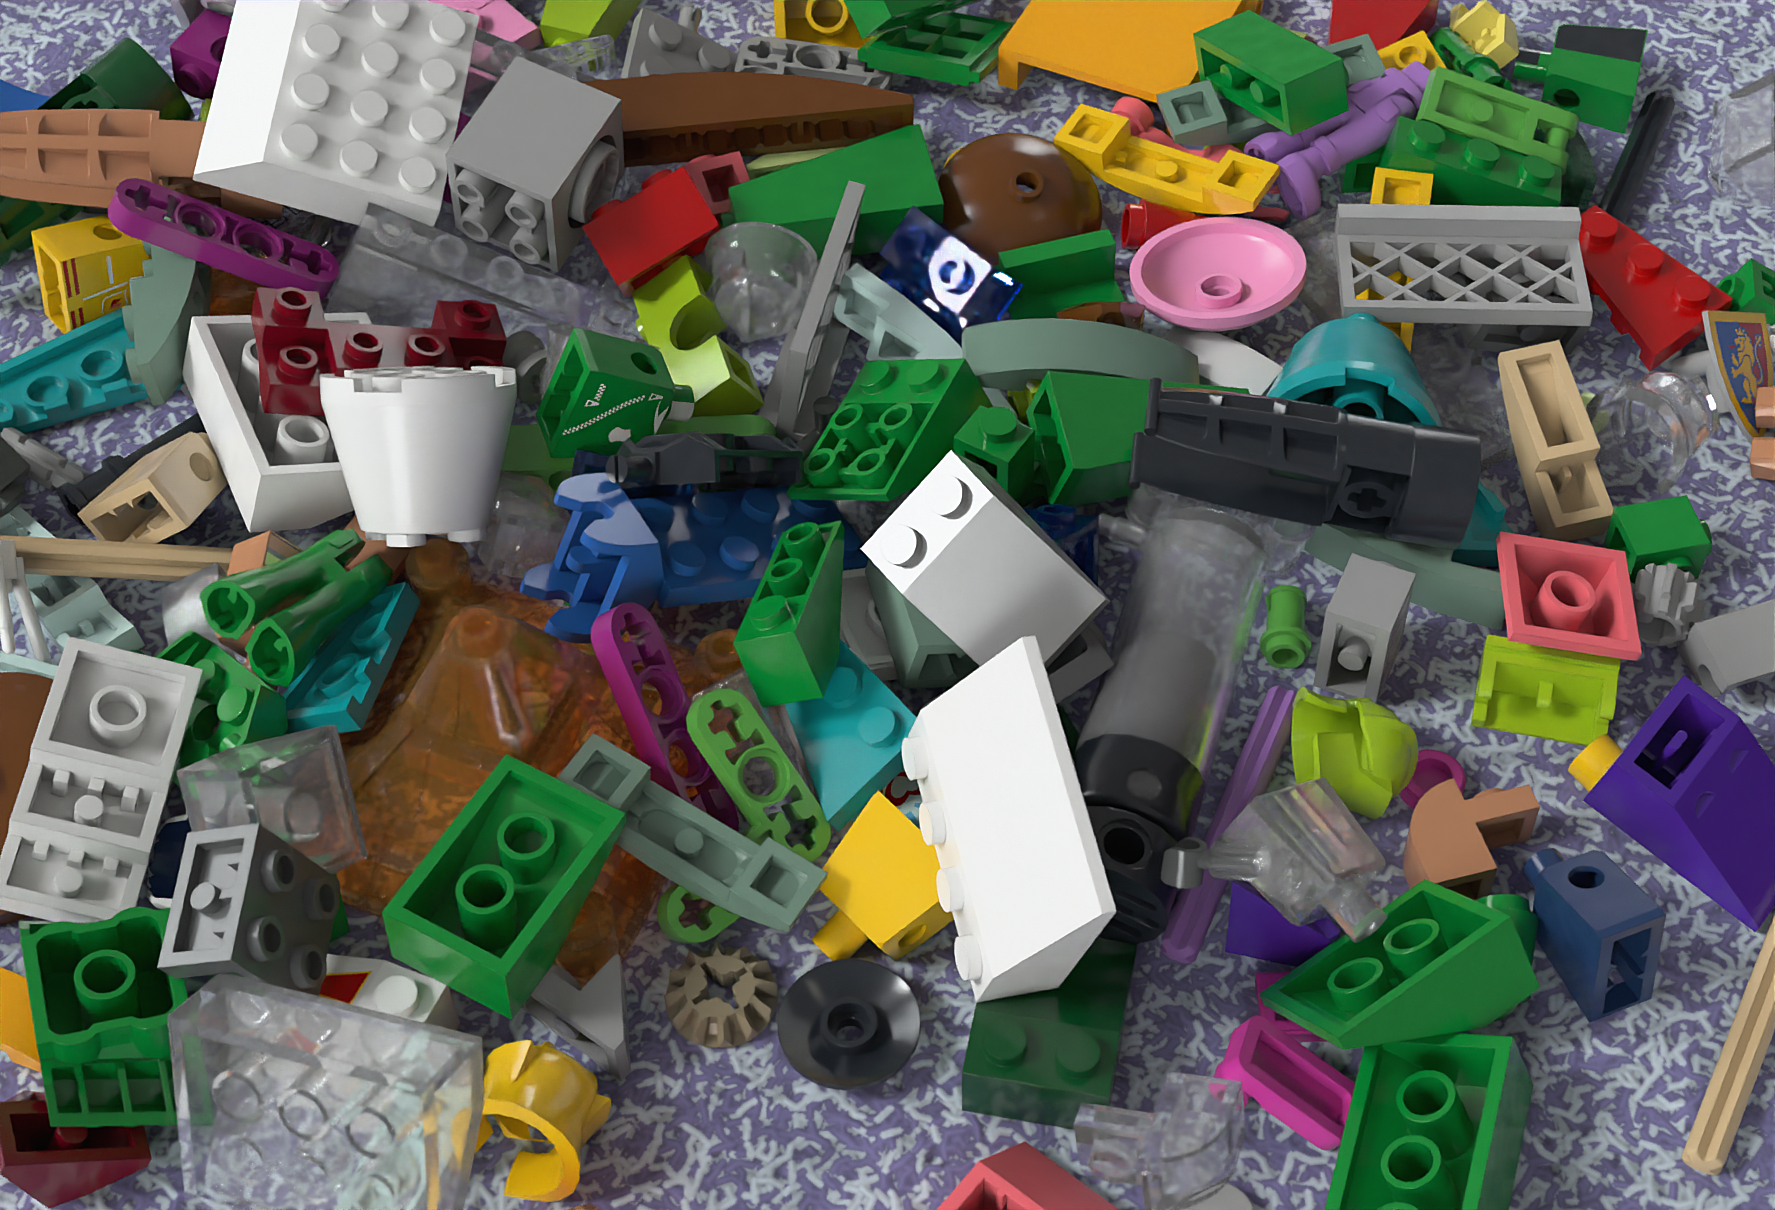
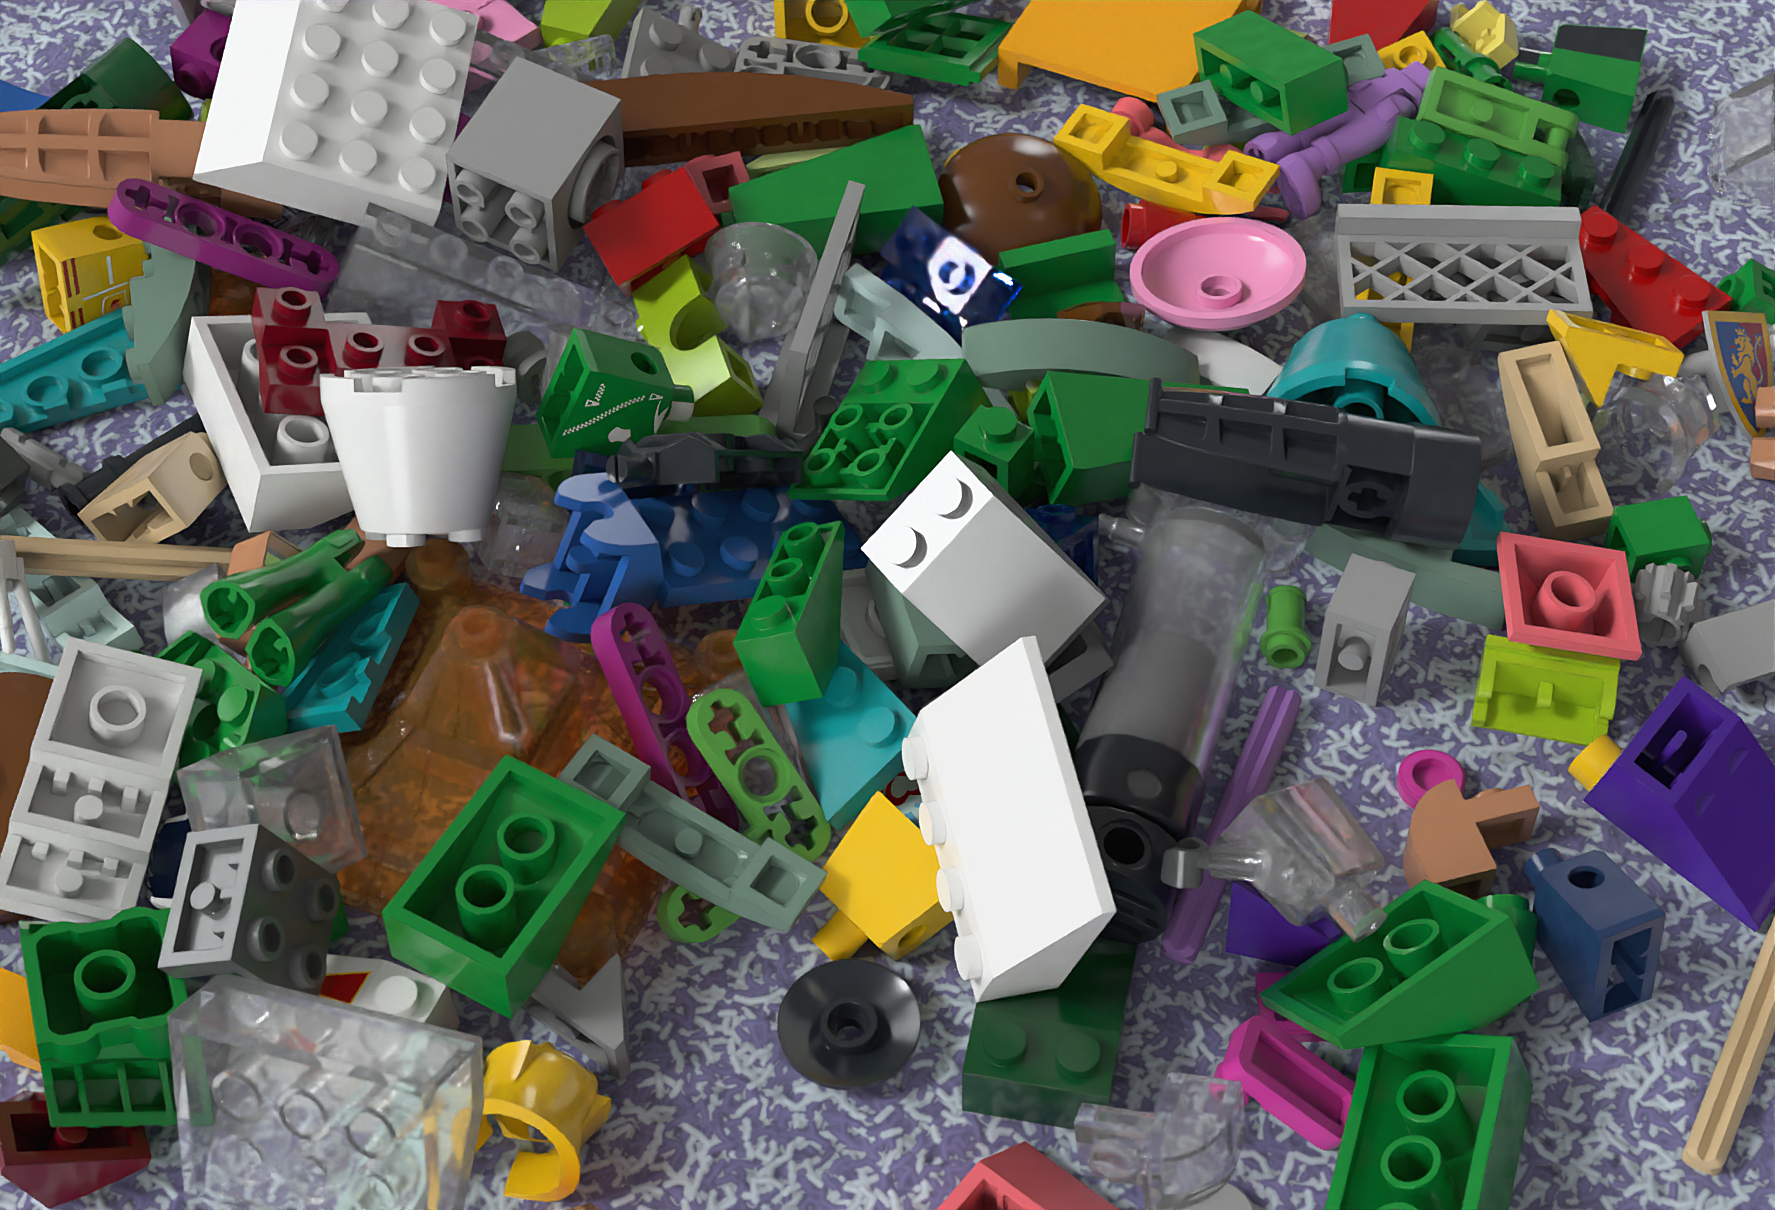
dark tan gear [664,941,778,1048] -> none
lime helmet [1291,686,1419,820] -> none
none -> yellow slope [1546,308,1685,408]

